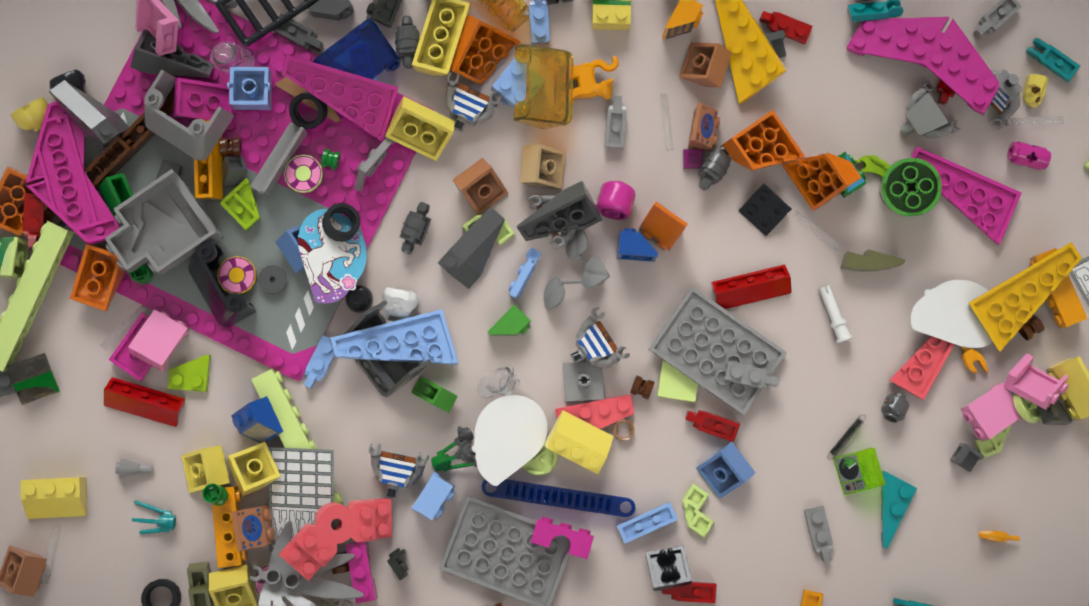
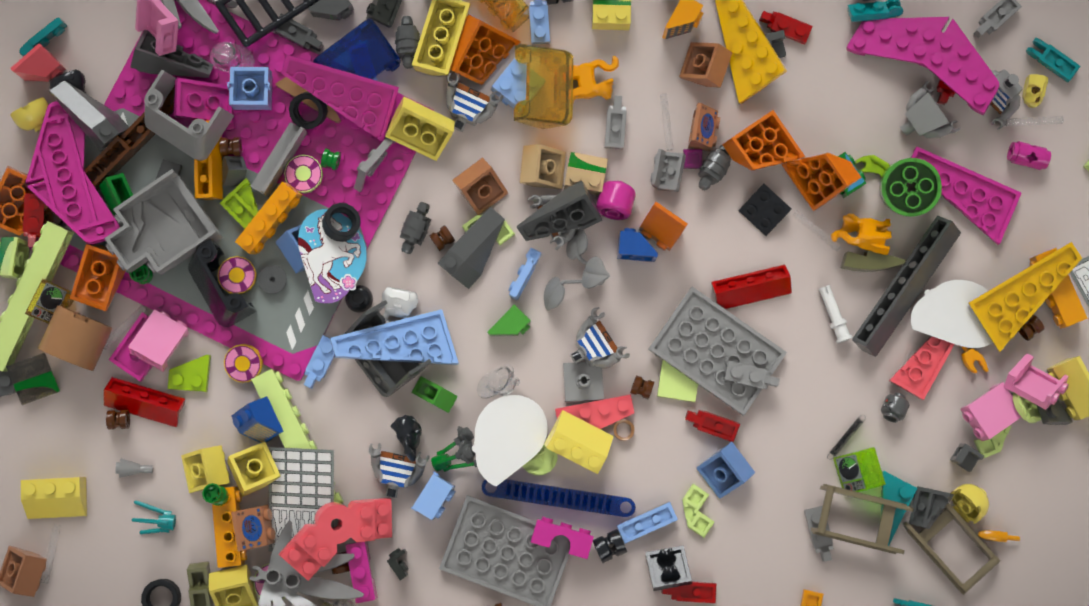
none -> coral slope [10,43,66,82]
none -> teal hinge [19,17,67,56]
none -> slope [25,279,74,324]
none -> medium nougat brick [38,305,112,371]
none -> reddish brown wheel [106,410,130,430]
none -> tile [224,344,263,383]
none -> light orange brick [235,182,303,255]
none -> black piece [390,415,422,462]
none -> reddish brown wheel [429,225,455,251]
none -> tan slope [564,152,608,195]
none -> black wheel [593,529,627,563]
none -> light grey bracket [650,149,686,192]
none -> dark tan piece [811,484,914,554]
none -> light orange animal [831,213,892,255]
none -> dark grey brick [852,215,961,357]
none -> dark tan piece [903,504,1000,595]
none -> dark grey wing [909,486,954,529]
none -> light yellow cylinder [951,484,989,524]

